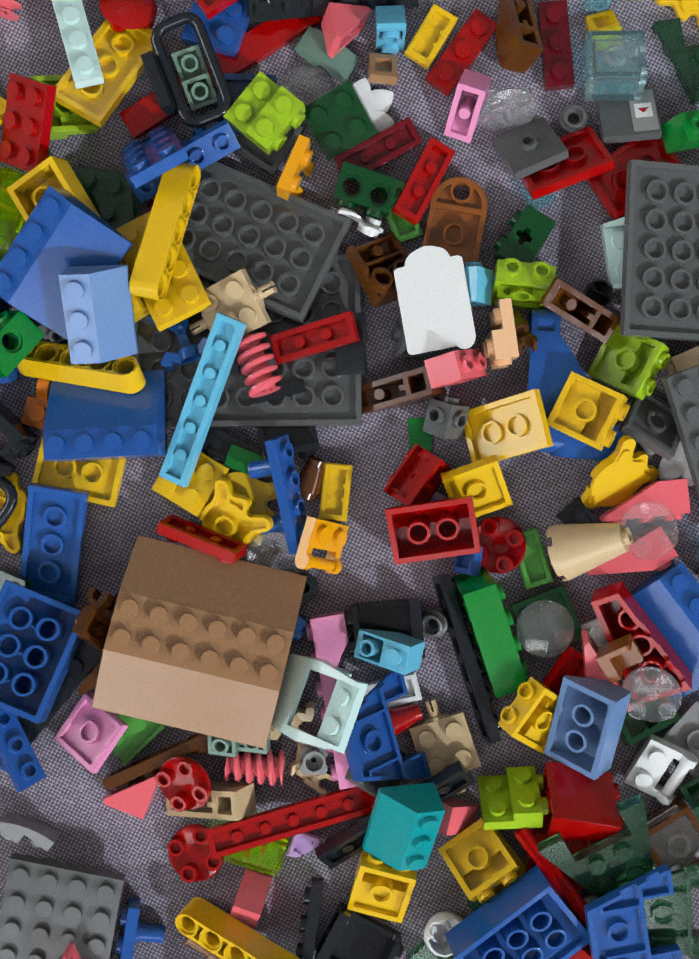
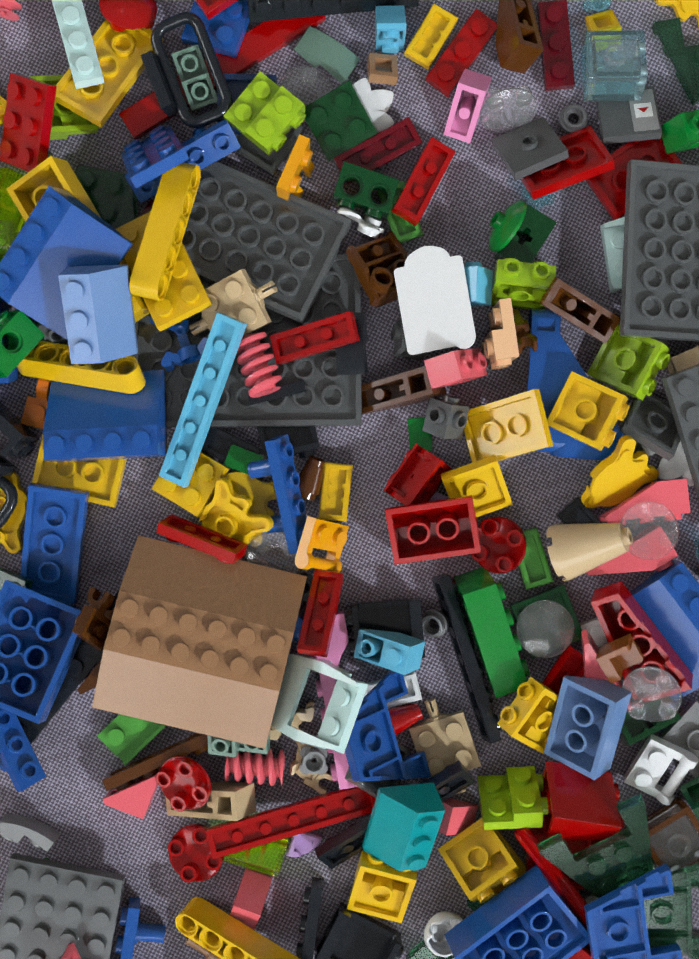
bright pink tile [54,692,129,773] -> none
coral slope [321,2,372,59] -> none
dark orange plate [422,177,488,267] -> none
blue tile [453,547,483,576] -> none
black plate [584,278,613,305] -> none
none -> red plate [297,570,344,657]
none -> green dish [489,200,527,253]

